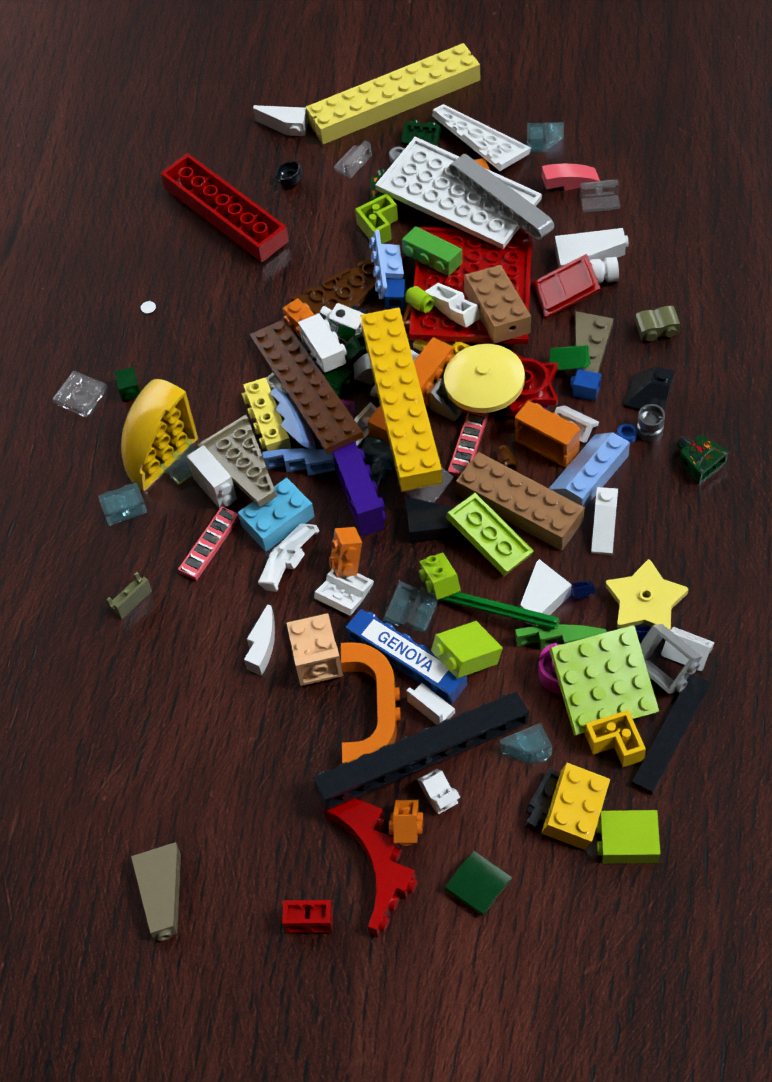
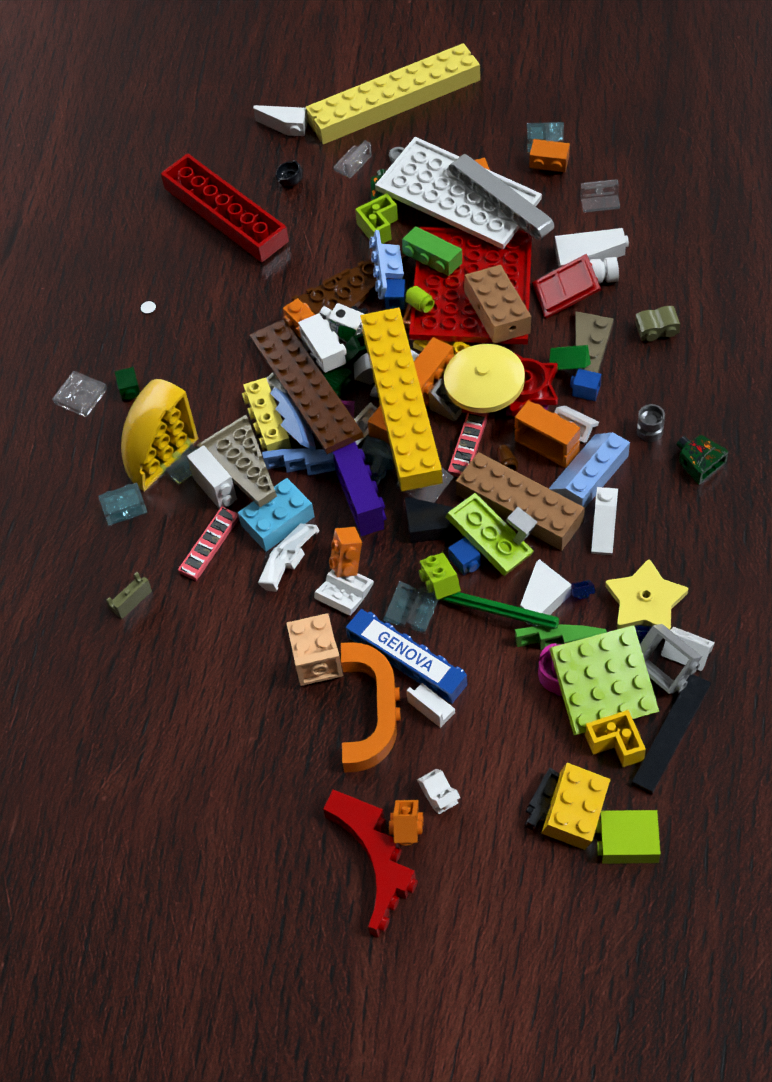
dark tan slope [131,842,181,941] -> none
white slope [244,605,275,676] -> none
red brick [282,900,333,933] -> none
black brick [313,691,530,811] -> none
dark green bracket [401,120,442,147] -> none
white slope [425,283,480,327] -> none
lime brick [431,621,503,679] -> none
white wing [432,104,531,171] -> none
dark green slope [444,851,512,917] -> none
clear light blue slope [499,723,552,763] -> none
coral slope [542,163,600,191] -> none
blue tile [617,424,638,444] -> none
black slope [624,366,675,412] -> none
none -> blue brick [448,537,481,575]
none -> panel [506,507,538,545]
none -> orange brick [529,139,570,172]

